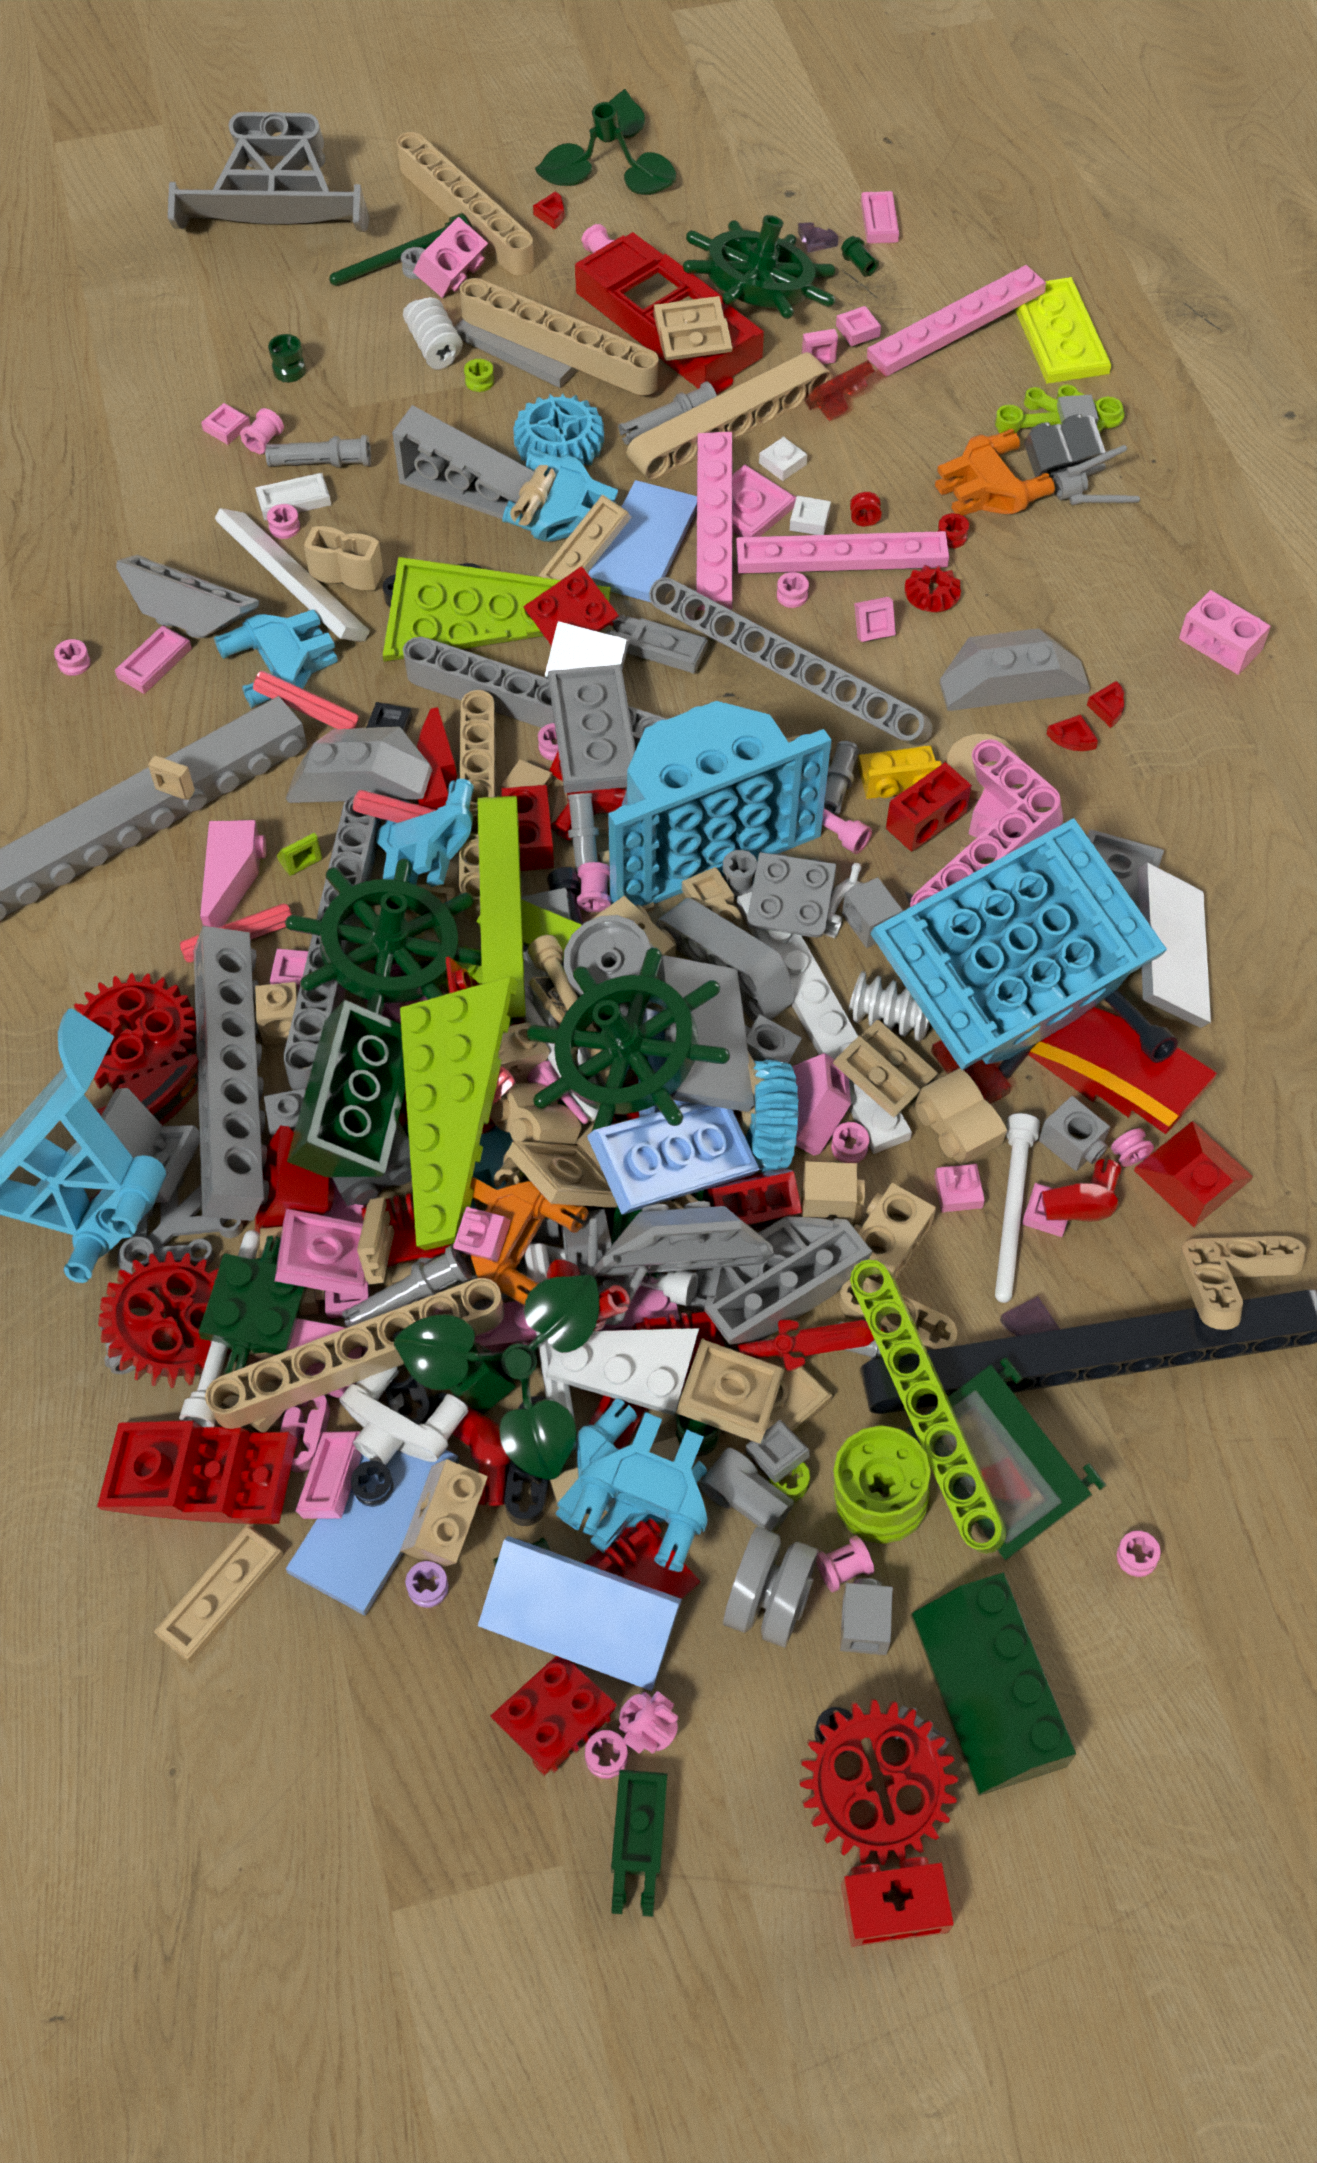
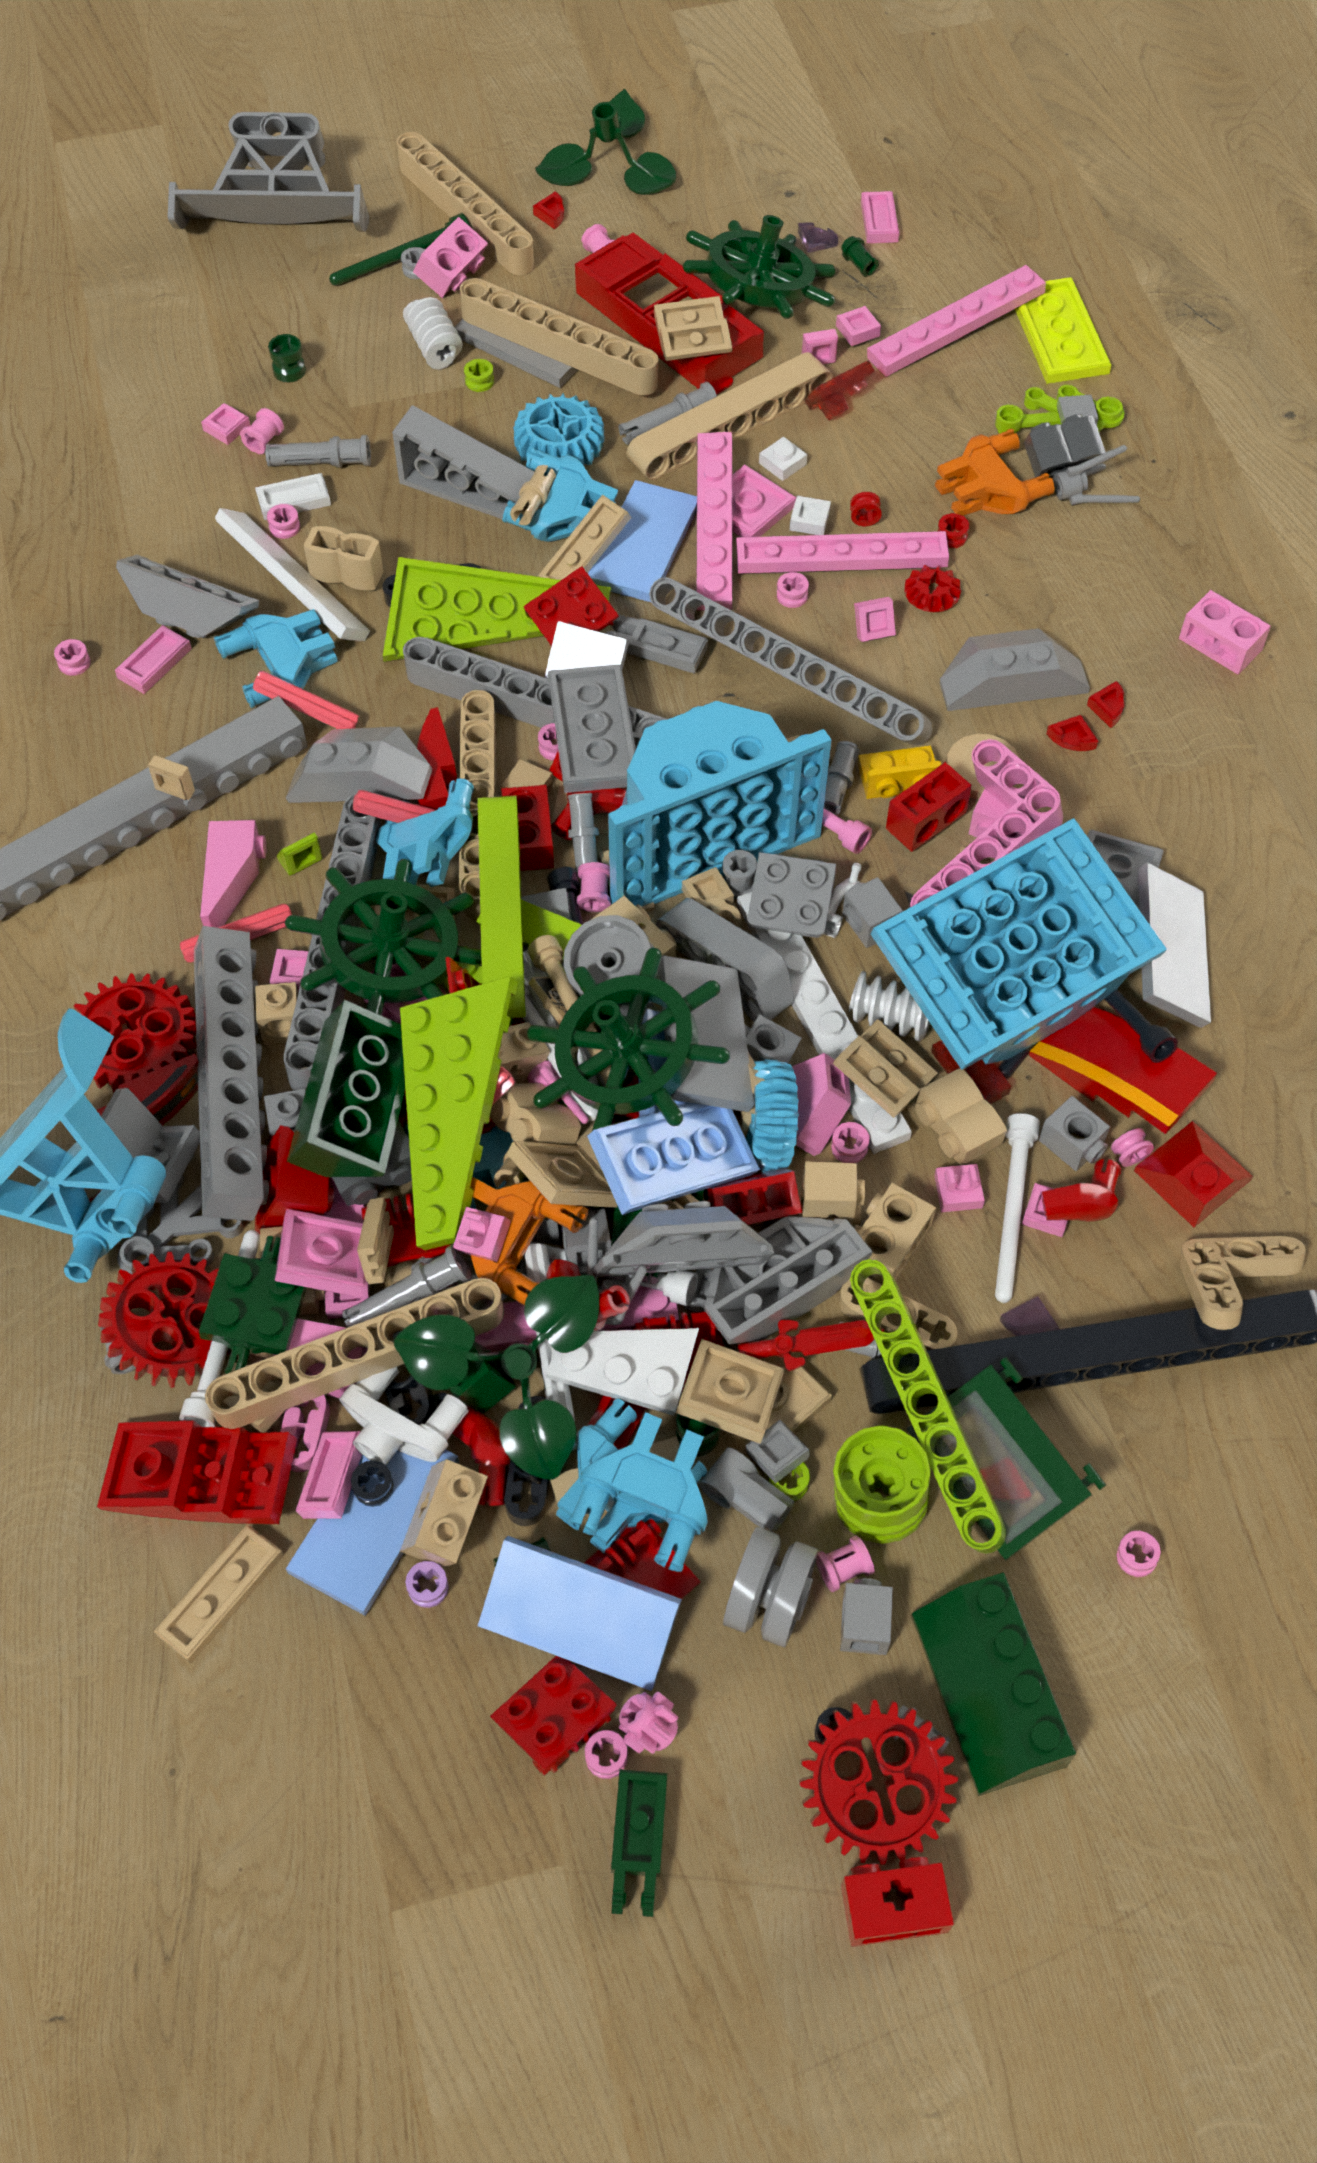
black tile [366,702,412,734] -> none

